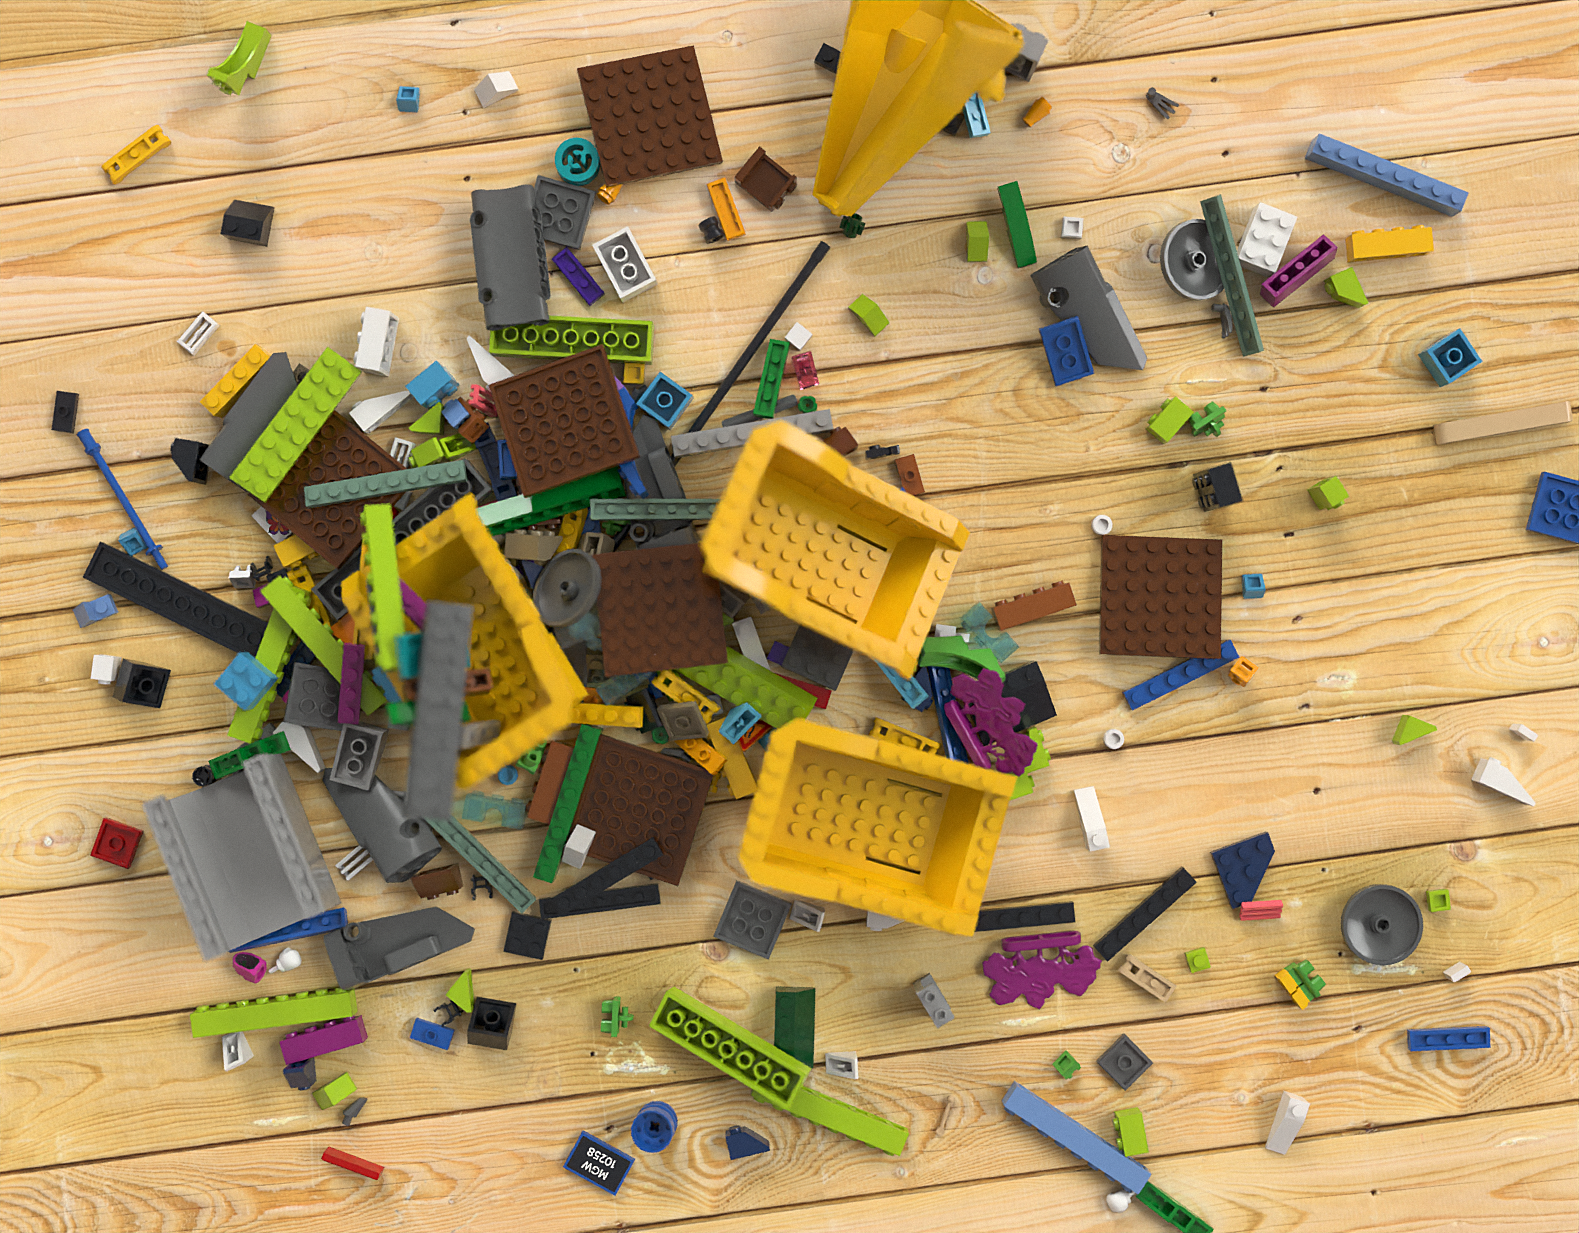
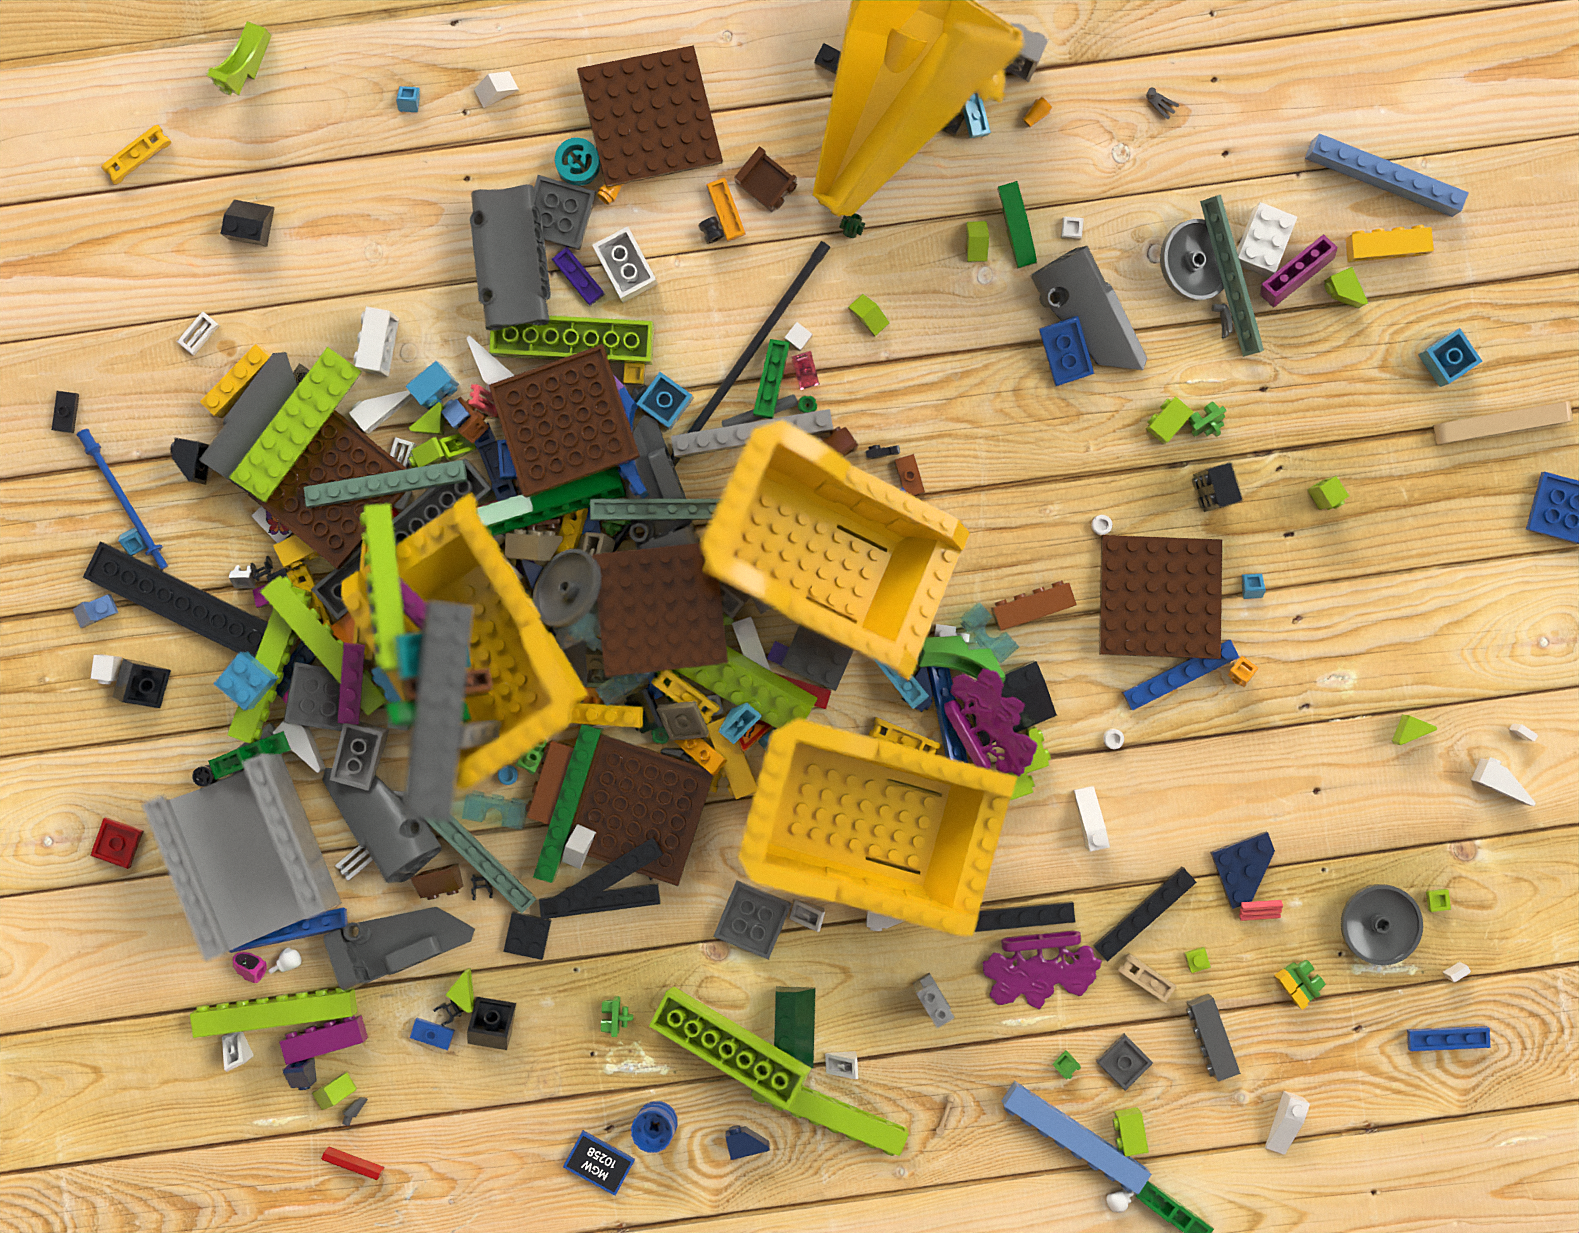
none -> dark grey brick [1186,994,1241,1082]

